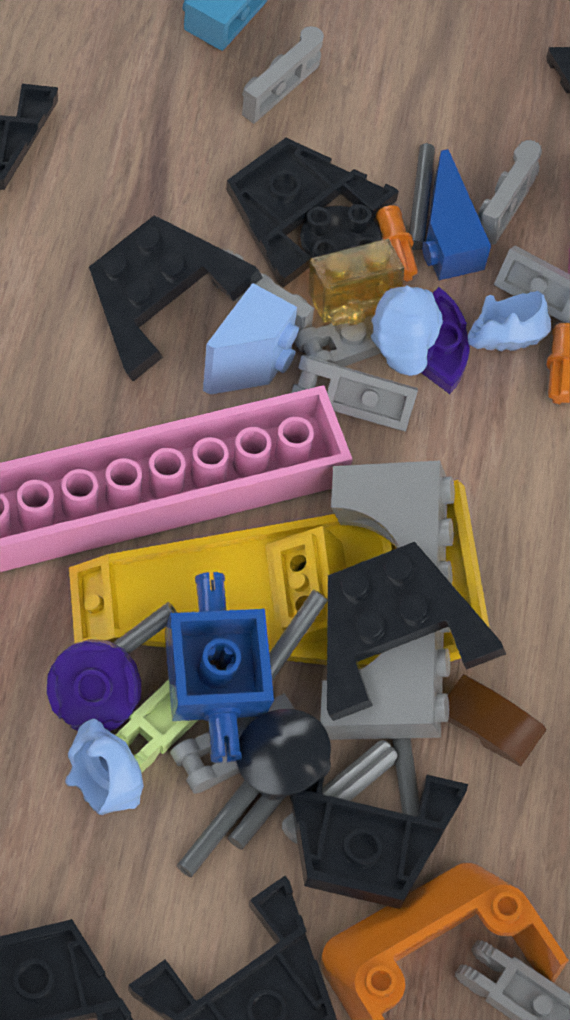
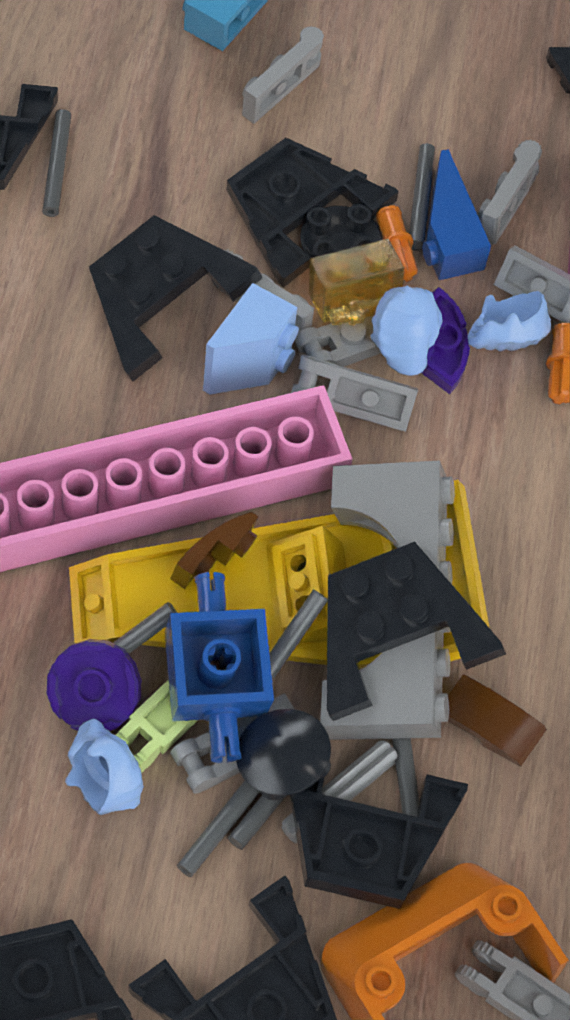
none -> dark grey piece [42,109,72,217]
none -> reddish brown slope [170,512,259,589]

